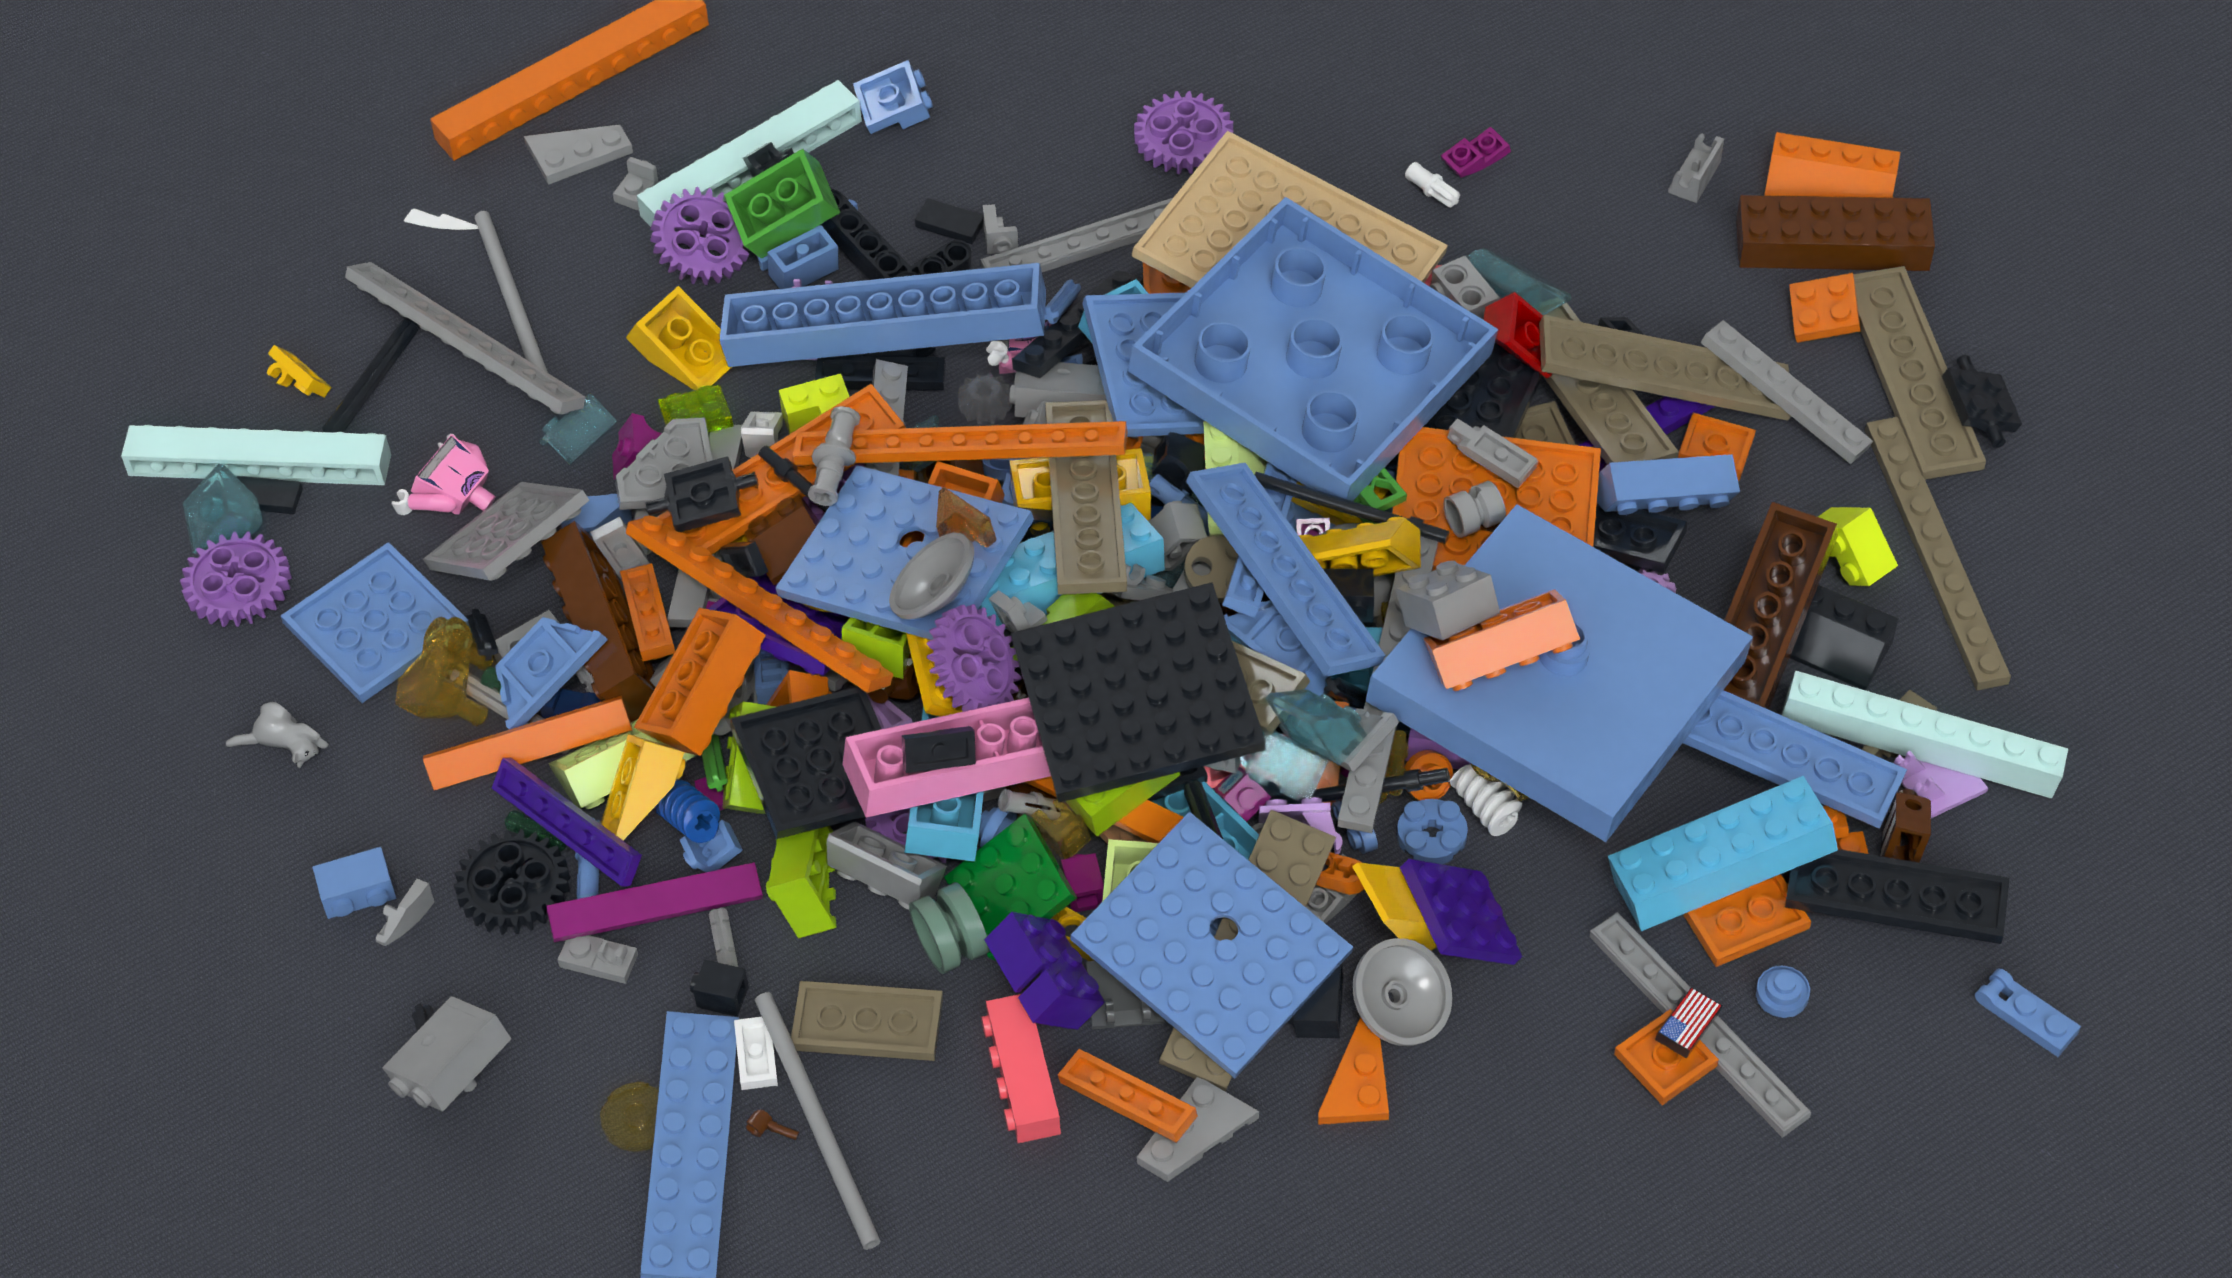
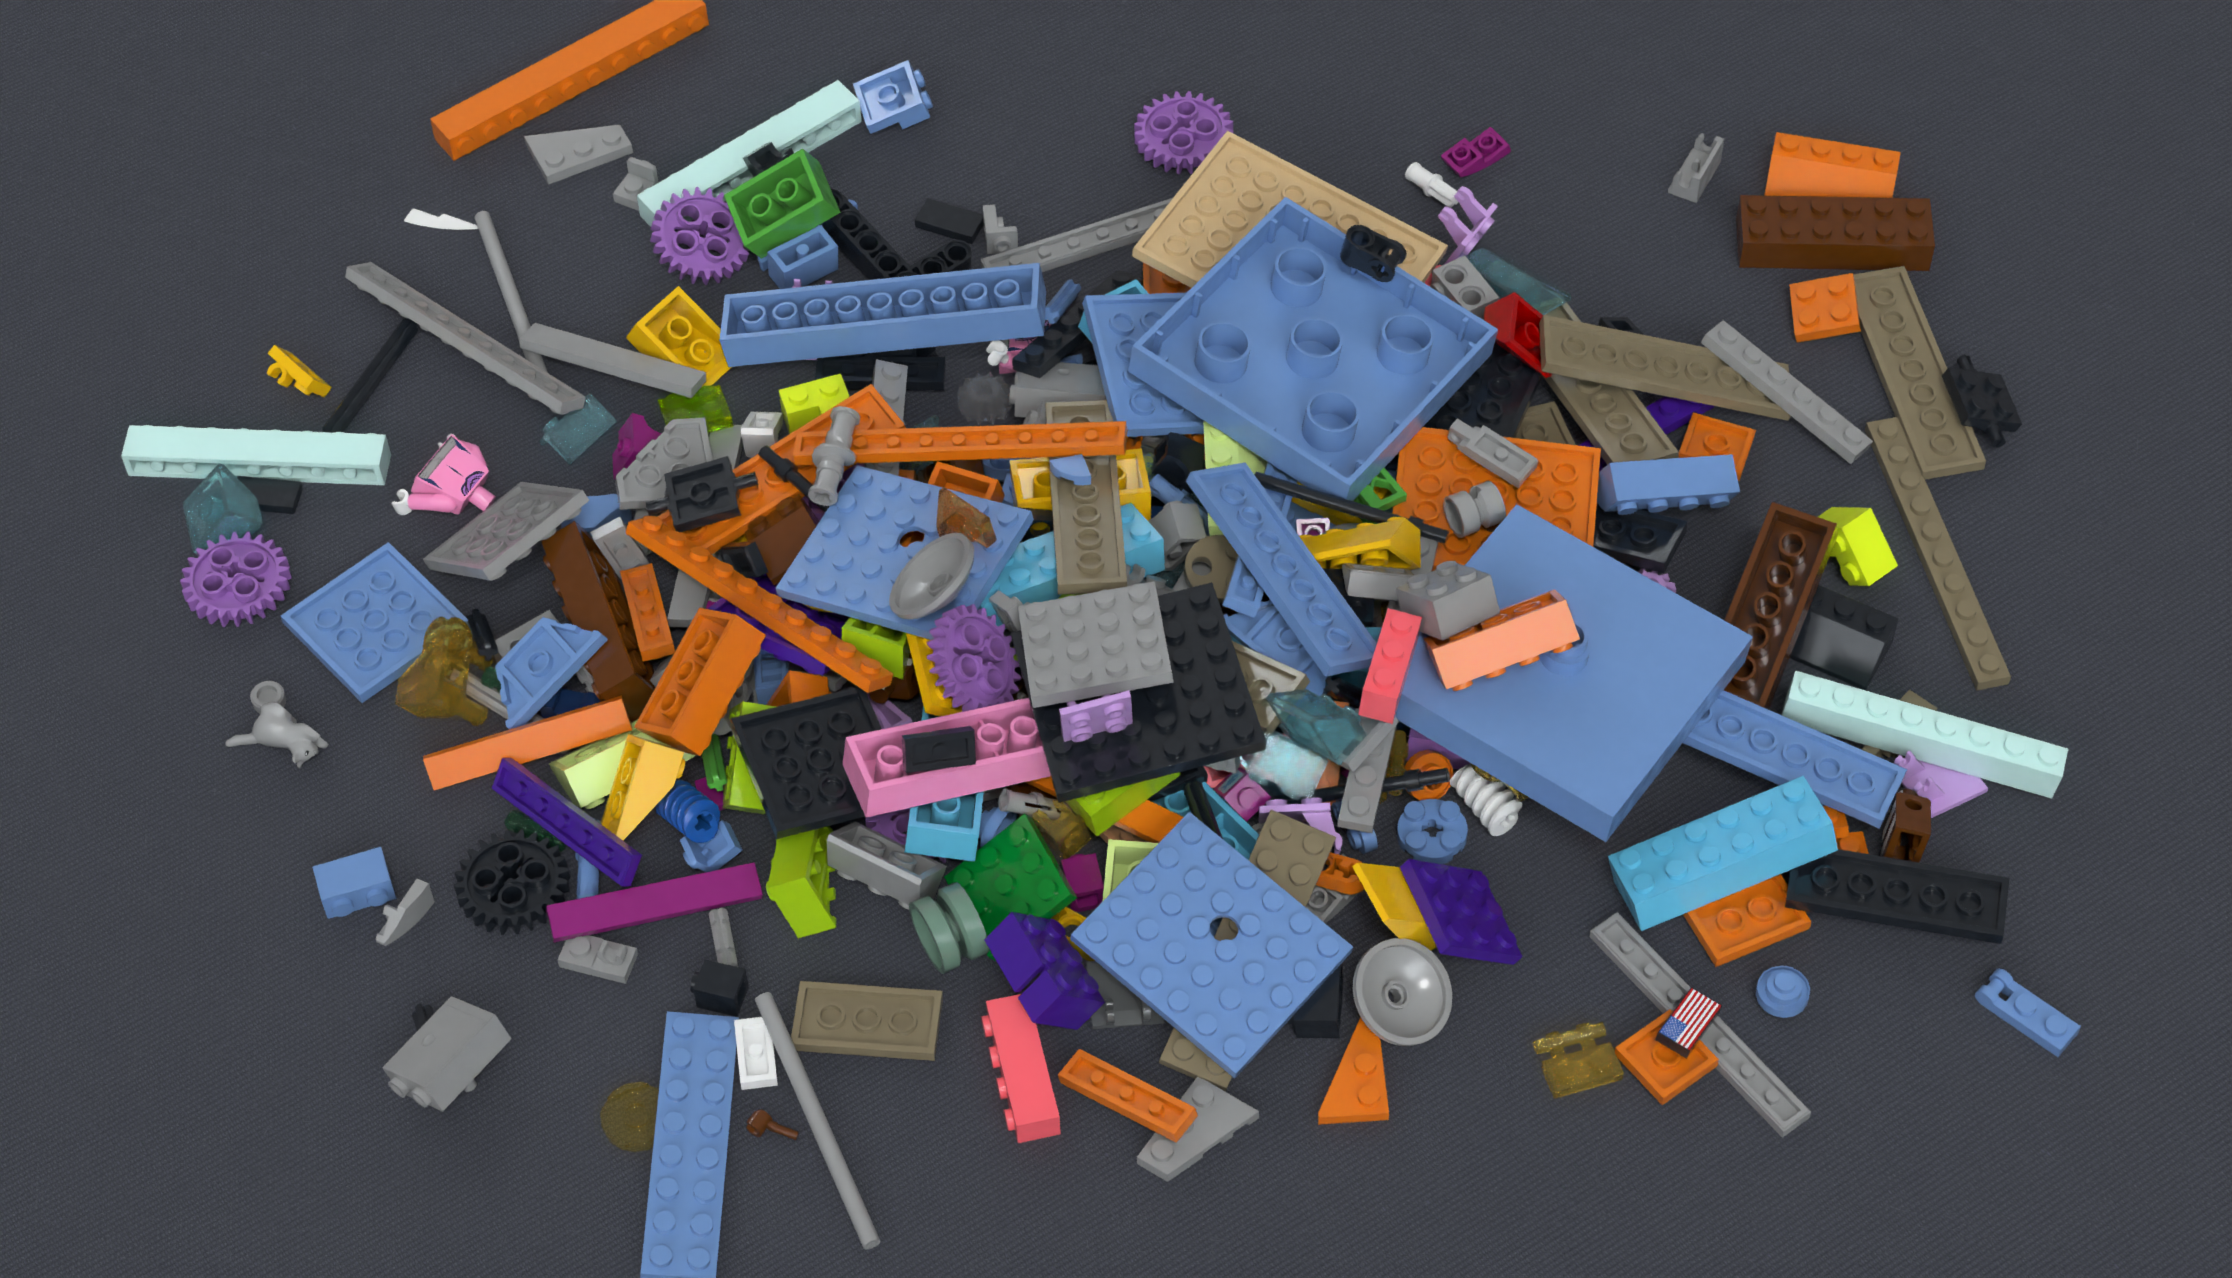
none -> light grey tile [250,681,286,714]
none -> light grey tile [519,323,706,398]
none -> light grey plate [1018,581,1174,708]
none -> medium blue tile [1050,454,1091,485]
none -> lavender plate [1059,690,1133,742]
none -> black piece [1340,225,1407,282]
none -> light grey slope [1342,563,1415,601]
none -> coral brick [1358,608,1422,724]
none -> lavender plate [1438,186,1498,264]
none -> clear yellow plate [1533,1022,1624,1099]

